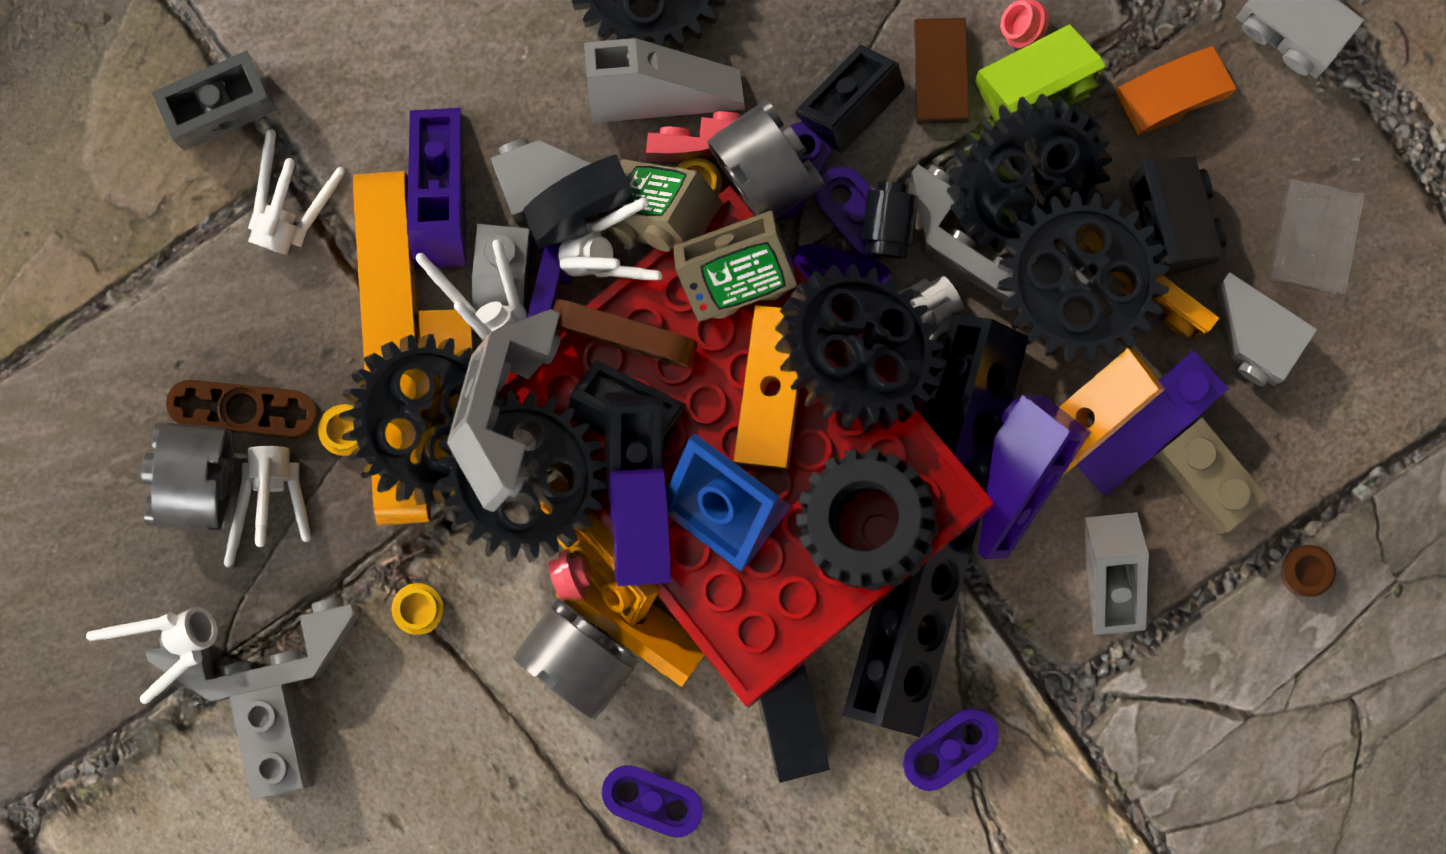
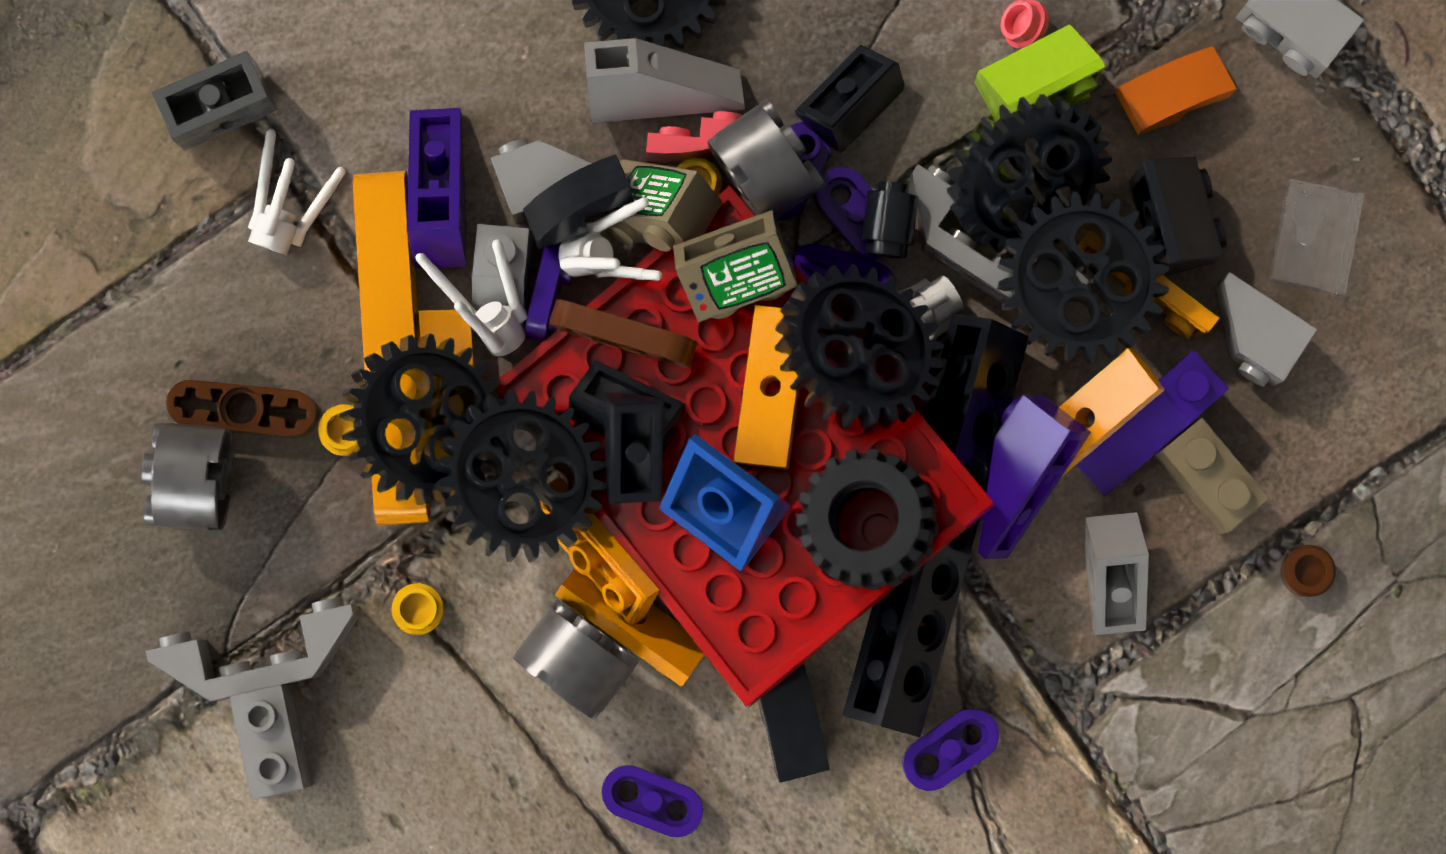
white plant [86,607,218,704] -> none
white plant [224,446,311,568] -> none
light grey slope [447,309,560,512] -> none
coral plate [548,549,592,601] -> none
dark purple slope [610,468,670,586] -> none
reddish brown tile [913,18,969,124] -> none

